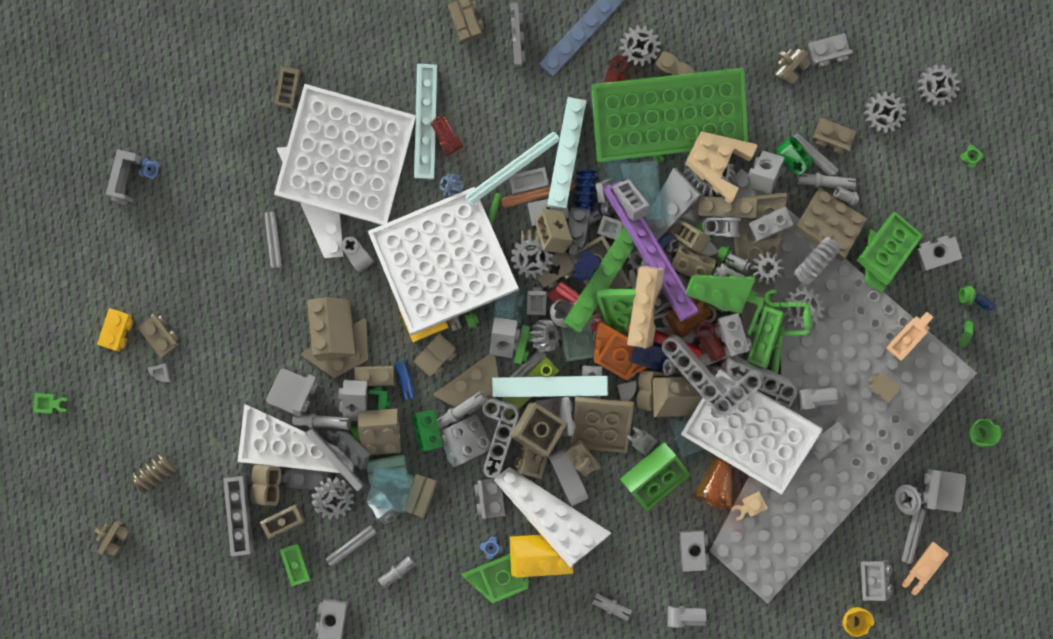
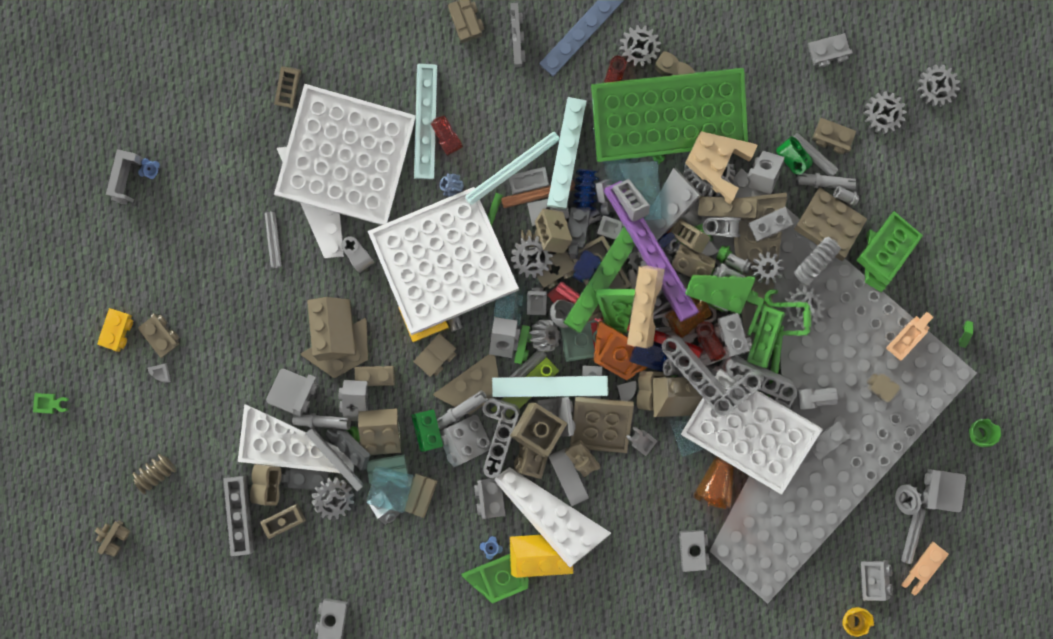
bright green plate [280,543,311,587] -> none
light grey axle [326,525,376,566] -> none
green bracket [368,386,390,410] -> none
light grey pin [378,555,416,589] -> none
blue pin [395,361,415,401] -> none
bright green plate [464,311,479,329] -> none
light grey pin [592,593,632,621] -> none
bright green slope [620,442,691,512] -> none
light grey piece [667,606,706,627] -> none
tan plate [731,491,768,520] -> none
dark tan hips [775,49,811,84] -> none
light grey brick [915,235,963,272] -> none
bright green plate [959,286,976,305] -> none
bright green plate [960,145,983,168] -> none
clear blue tile [974,293,996,311] -> none

